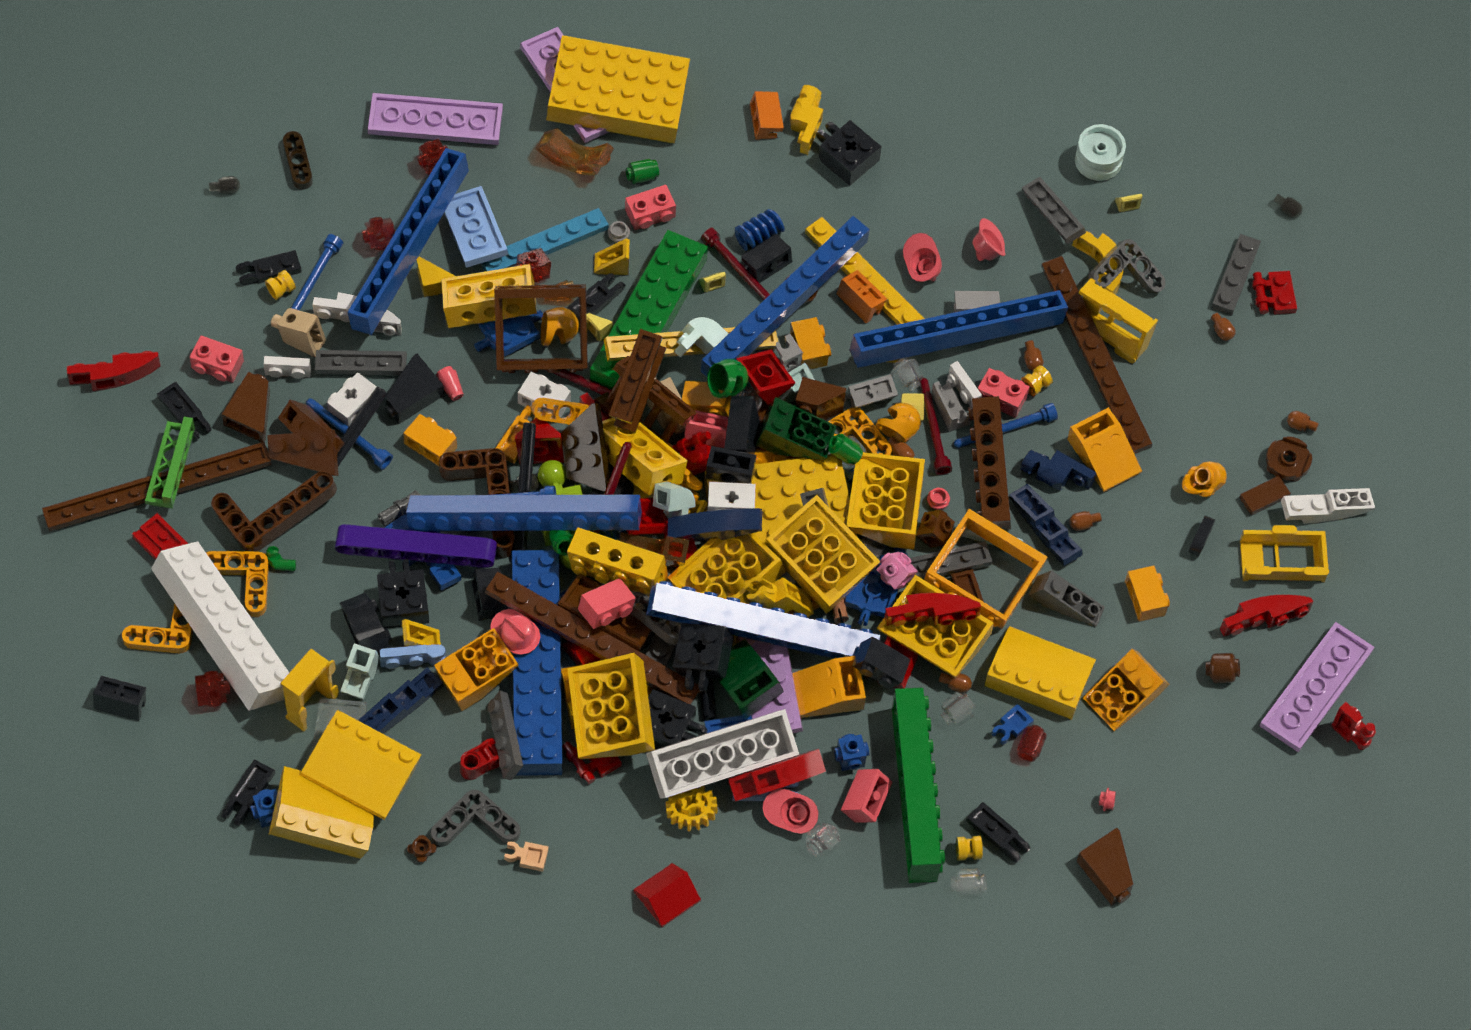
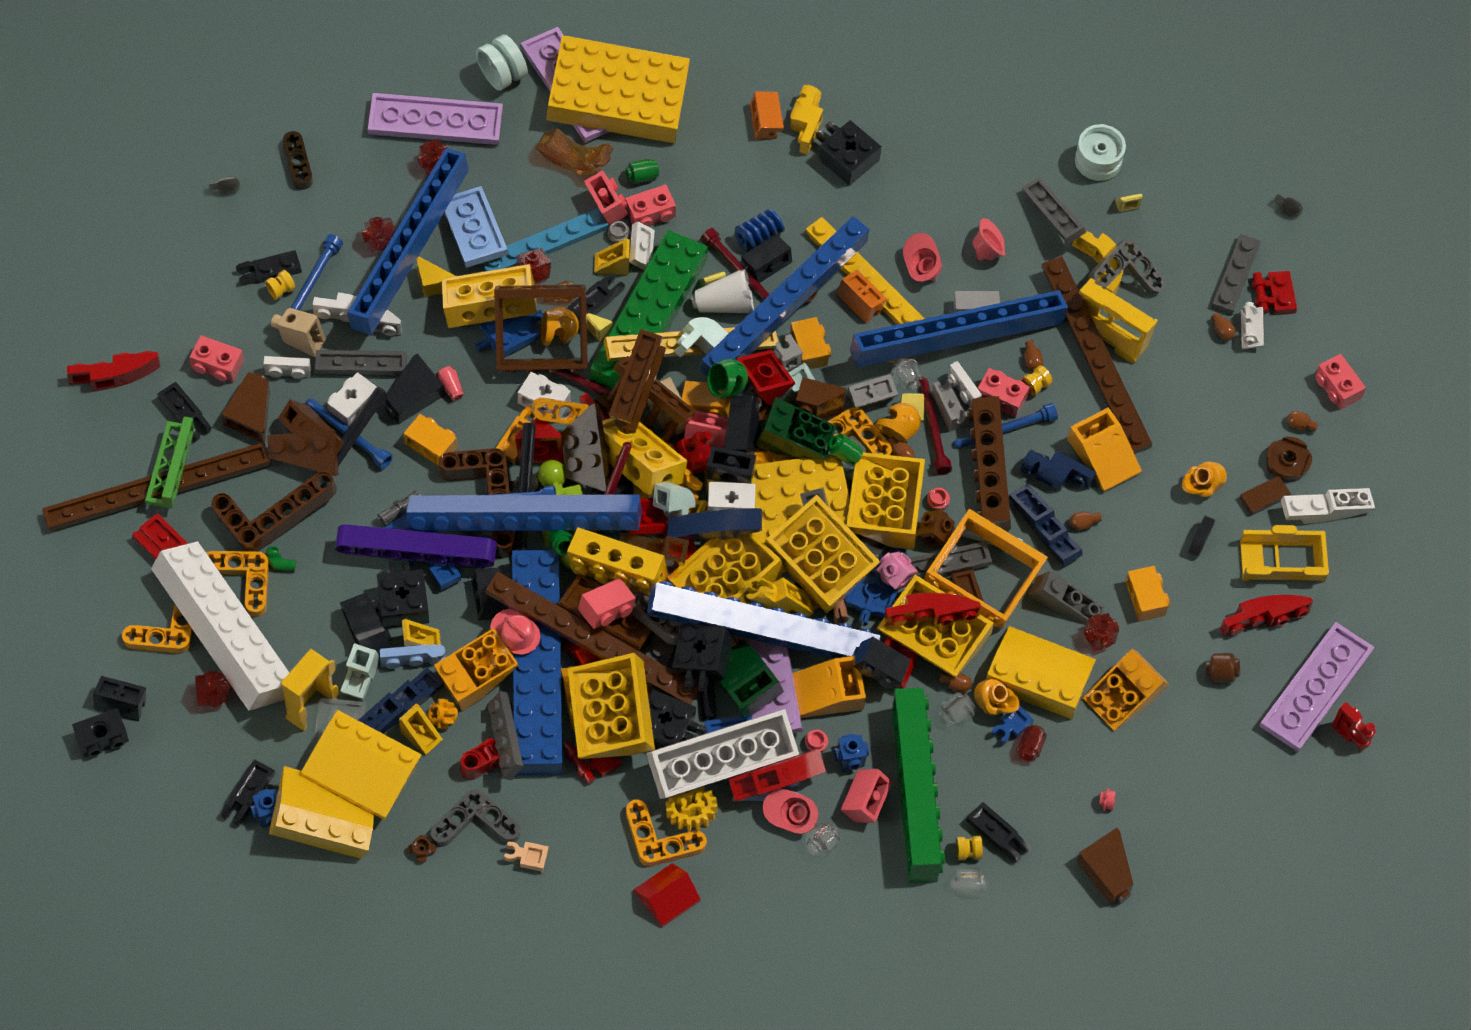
none -> black brick [72,708,129,758]
none -> yellow slope [399,704,443,755]
none -> light orange gear [428,699,458,729]
none -> light aqua wheel [476,34,528,91]
none -> coral brick [584,170,629,225]
none -> light orange beam [626,799,707,867]
none -> white plate [629,222,655,270]
none -> white cone [691,269,754,313]
none -> coral plate [805,730,828,752]
none -> light orange head [974,679,1019,715]
none -> clear red brick [1084,612,1119,652]
none -> white hinge [1241,302,1264,350]
none -> coral brick [1315,354,1366,410]

